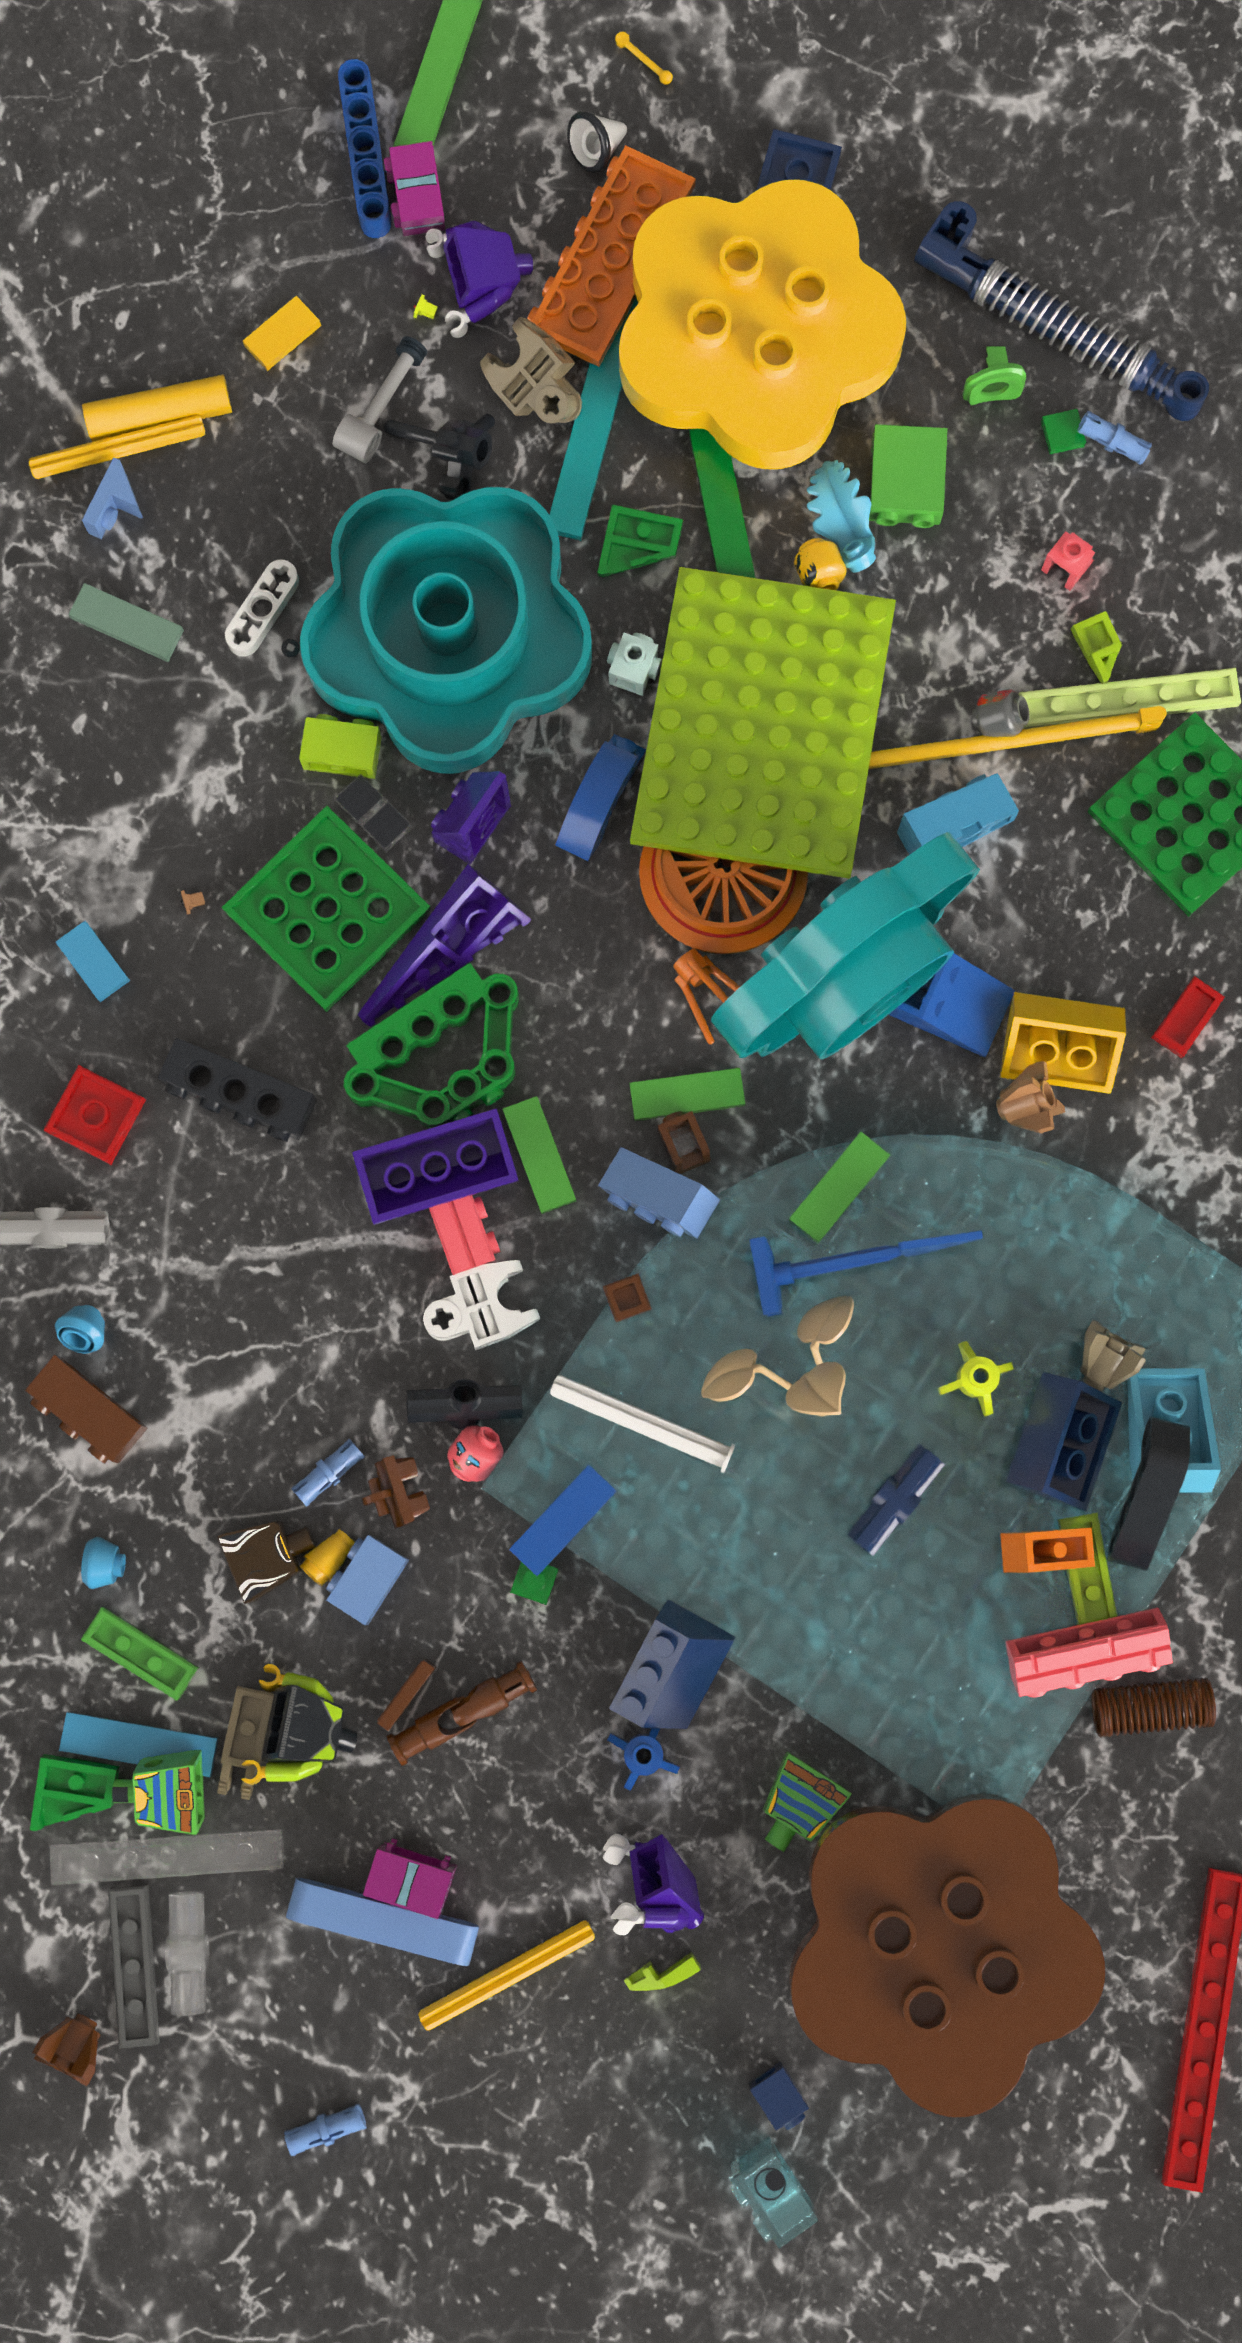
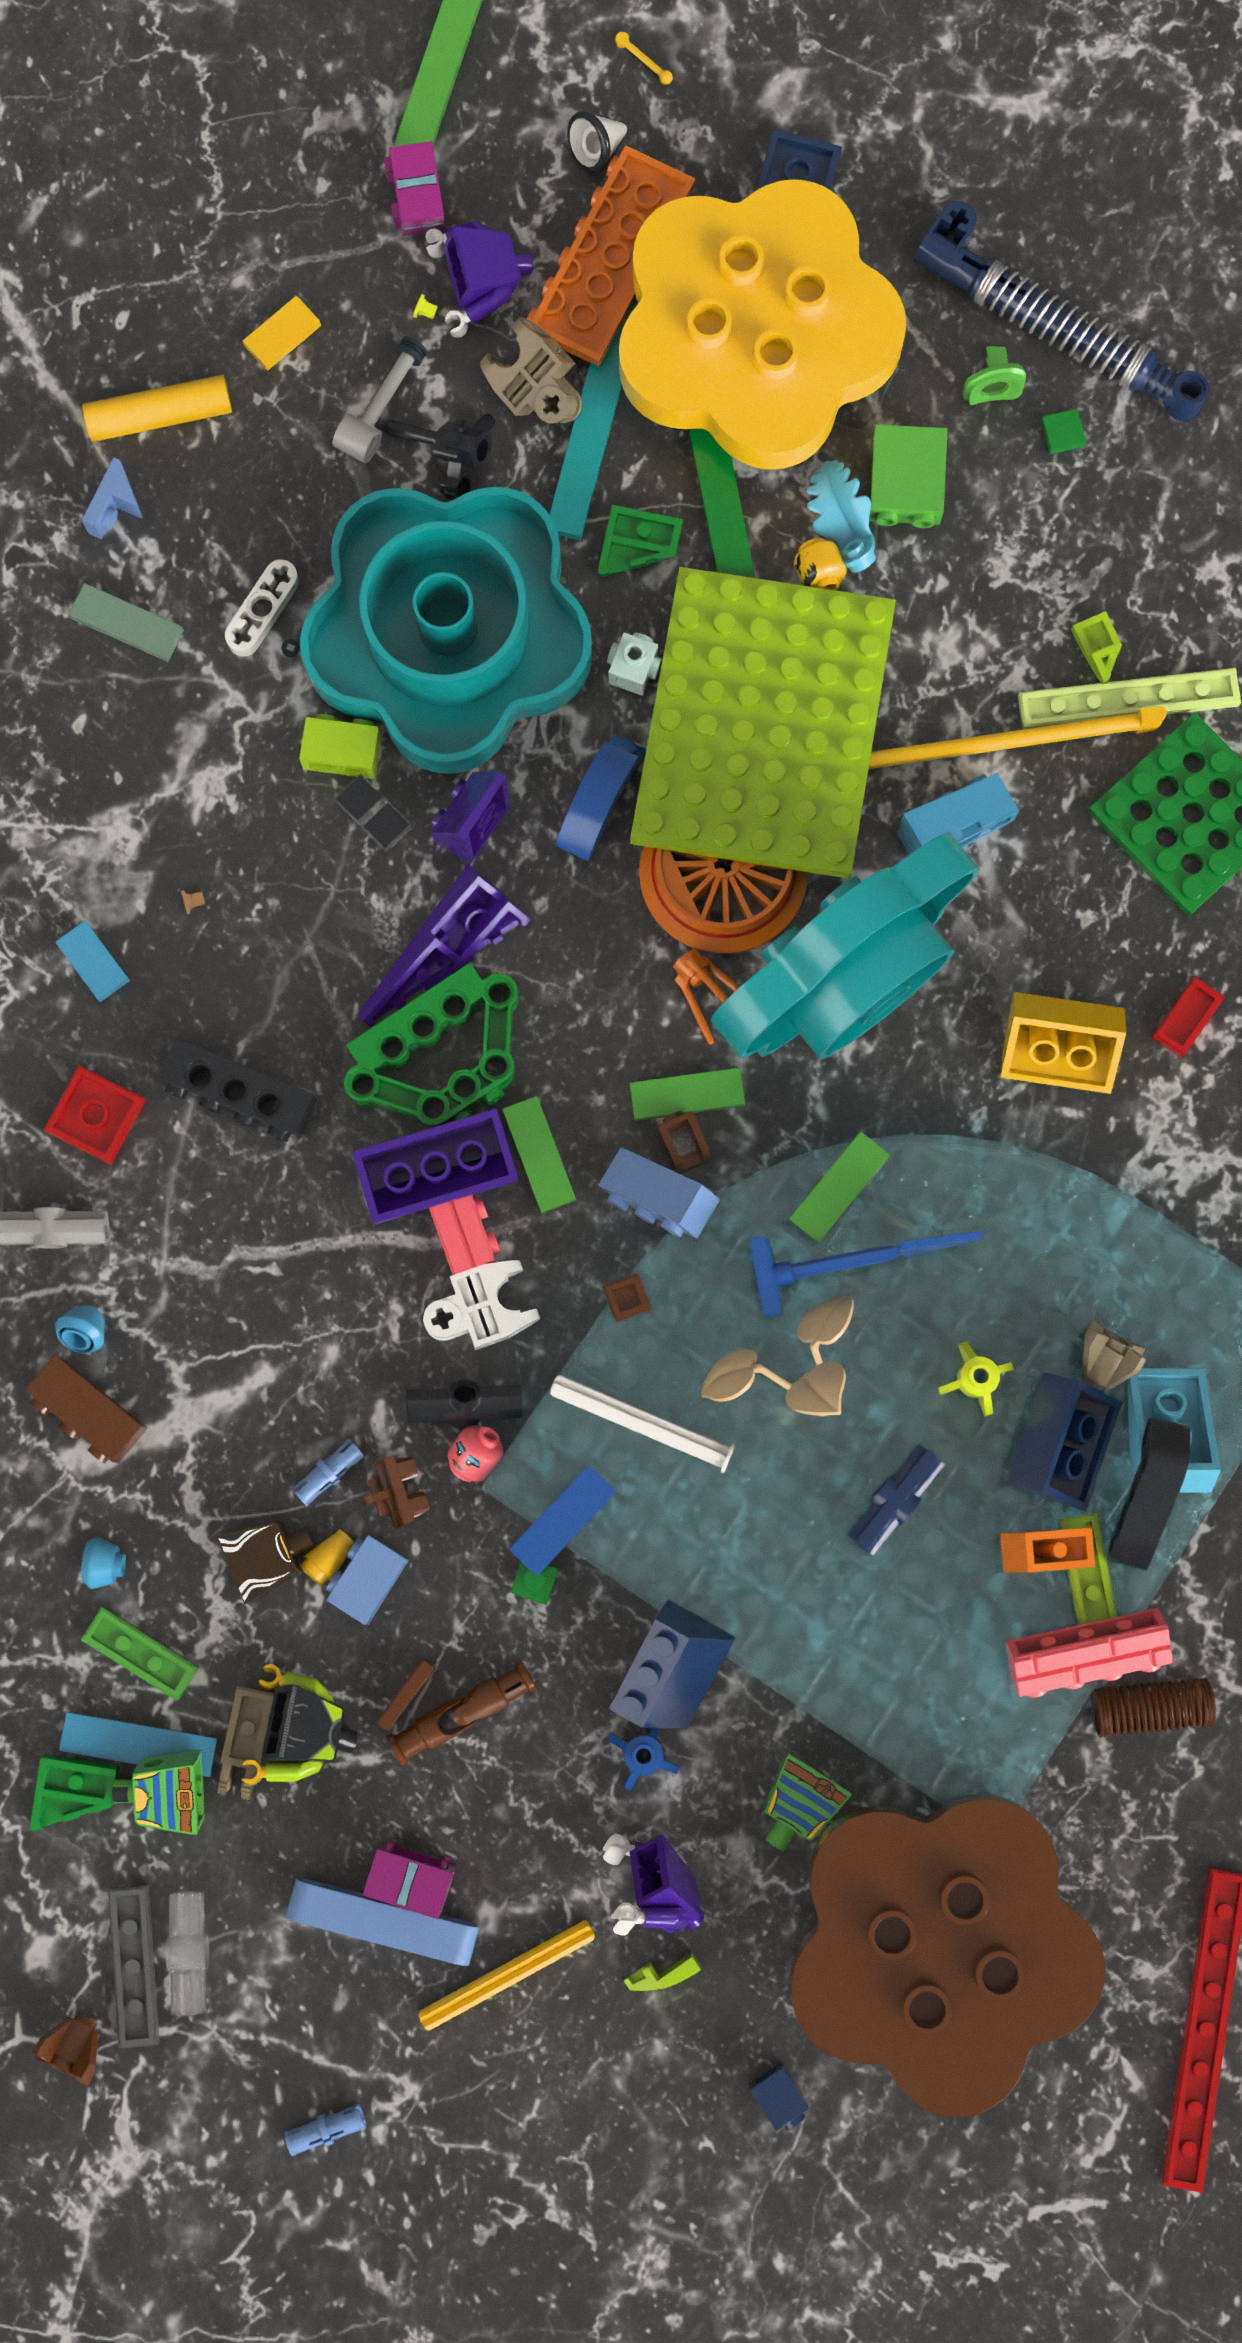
yellow axle [29,415,205,479] -> none
clear tile [50,1828,285,1885] -> none
green piece [221,806,431,1013] -> none
blue beam [338,59,392,238] -> none
clear light blue brick [729,2136,819,2249] -> none
blue slope [889,953,1015,1058] -> none
dark grey head [972,689,1029,737] -> none
medium nougat brick [996,1061,1065,1133] -> none
coral window [1041,531,1095,591] -> none
medium blue pin [1077,411,1152,465] -> none

